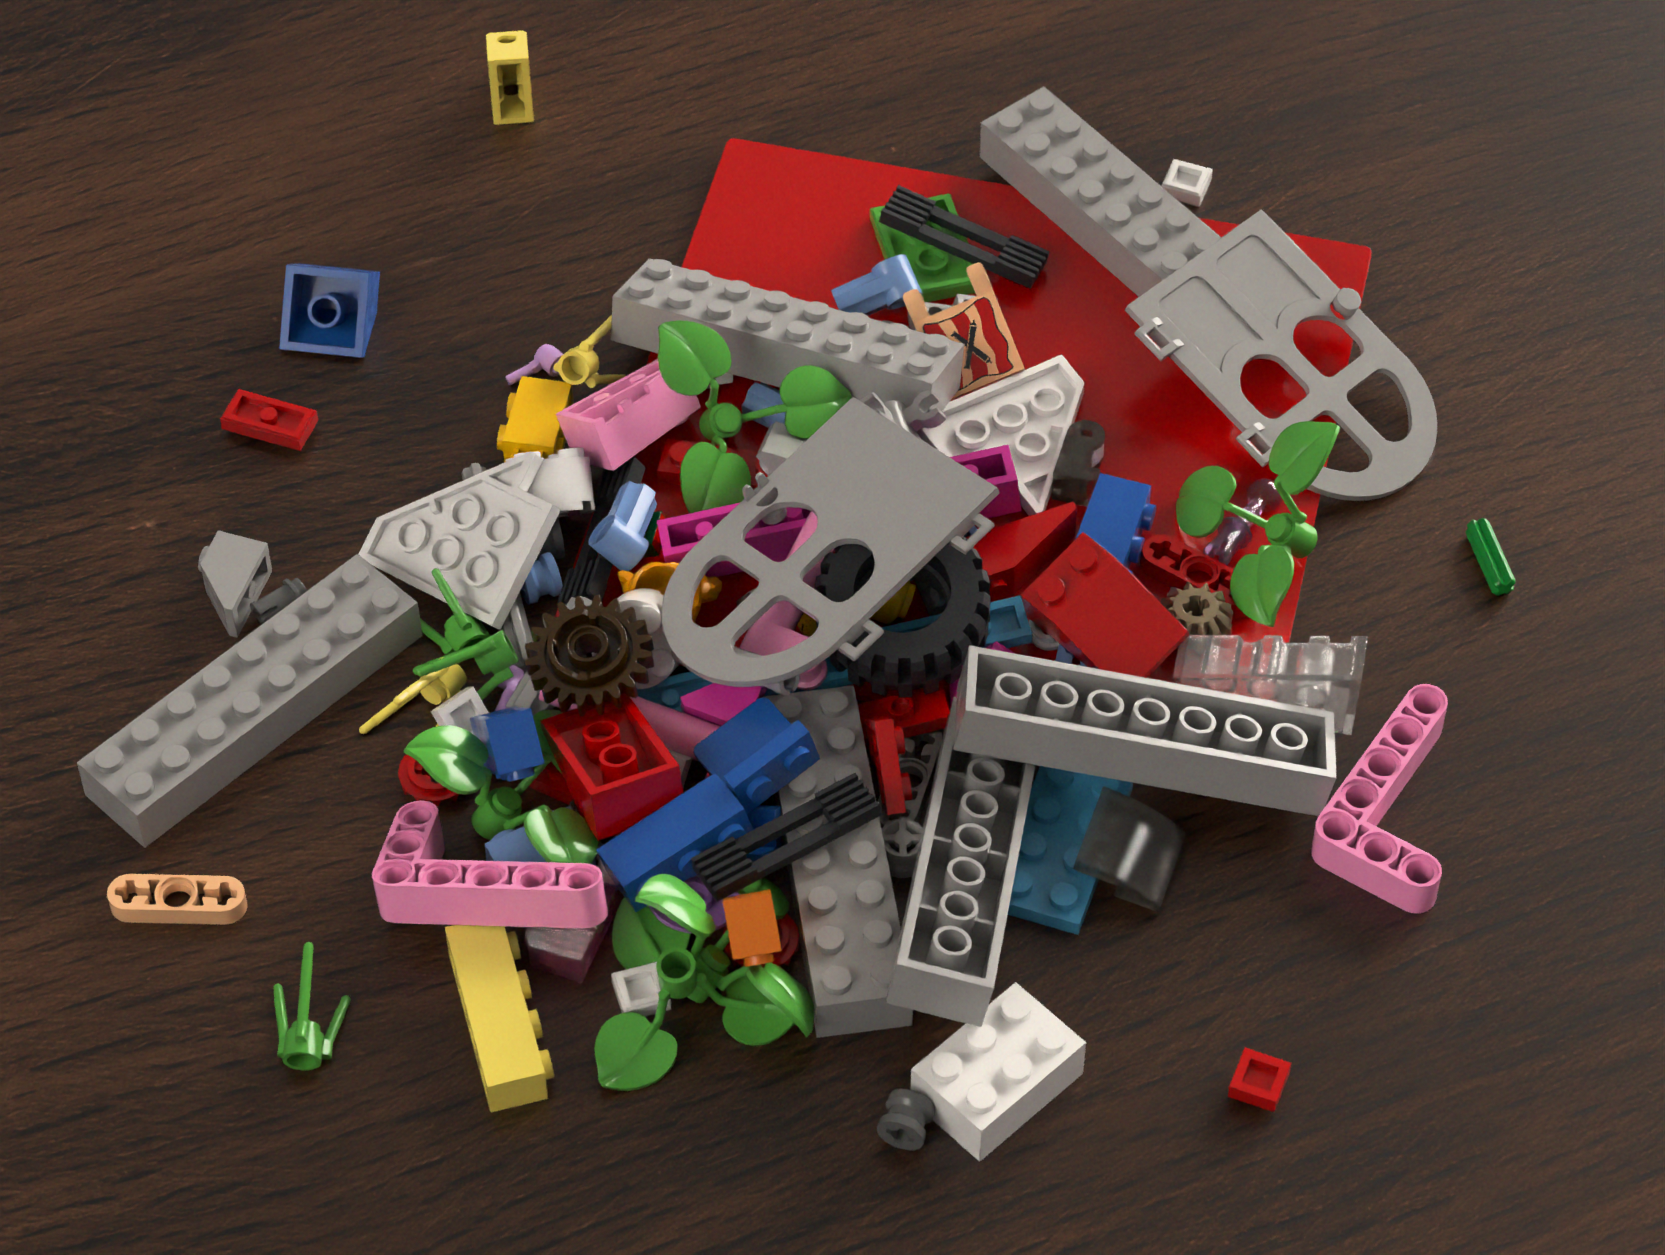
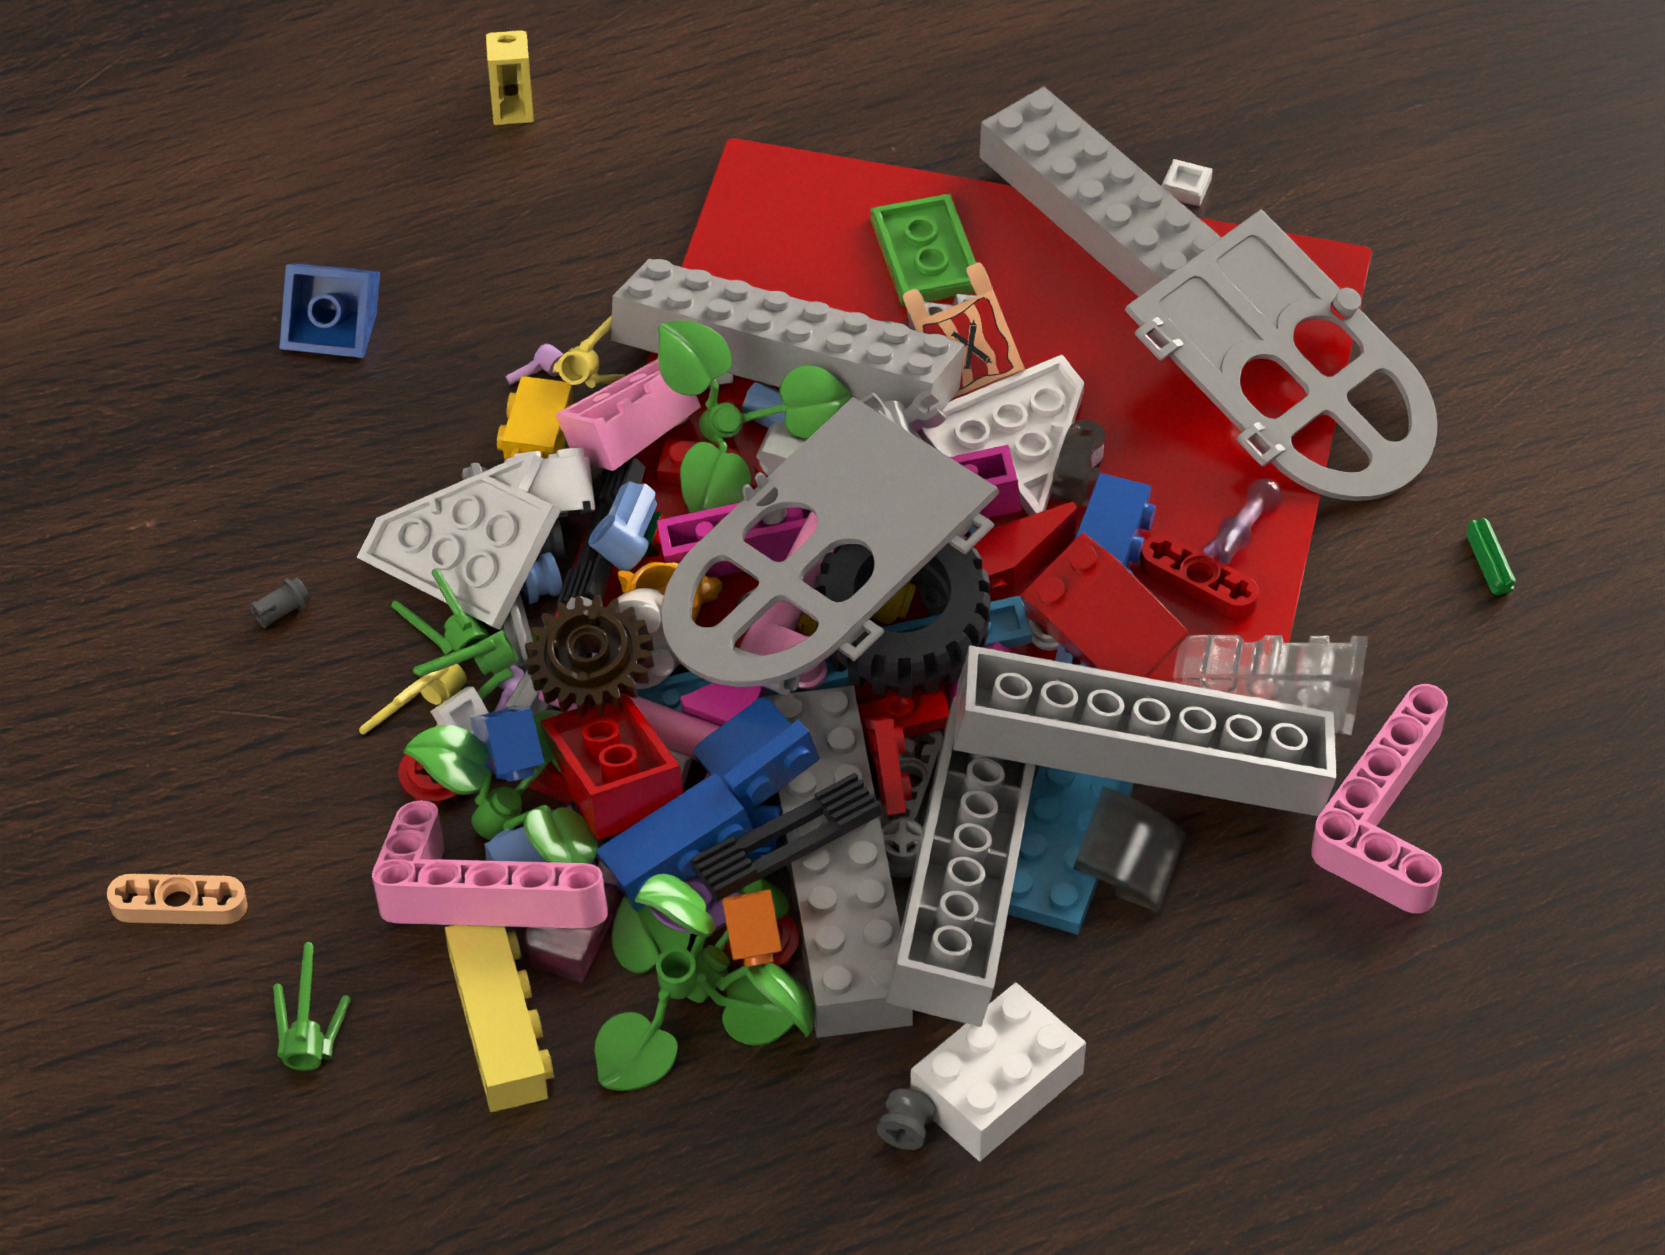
light grey brick [77,554,422,848] -> none
light grey slope [198,531,272,638] -> none
red plate [220,389,318,451] -> none
white tile [611,962,671,1016] -> none
medium blue piece [831,254,923,316] -> none
black container [879,185,1050,289] -> none
dark tan gear [1160,581,1233,659] -> none
bright green plant [1176,421,1340,627] -> none
red plate [1228,1047,1291,1112] -> none

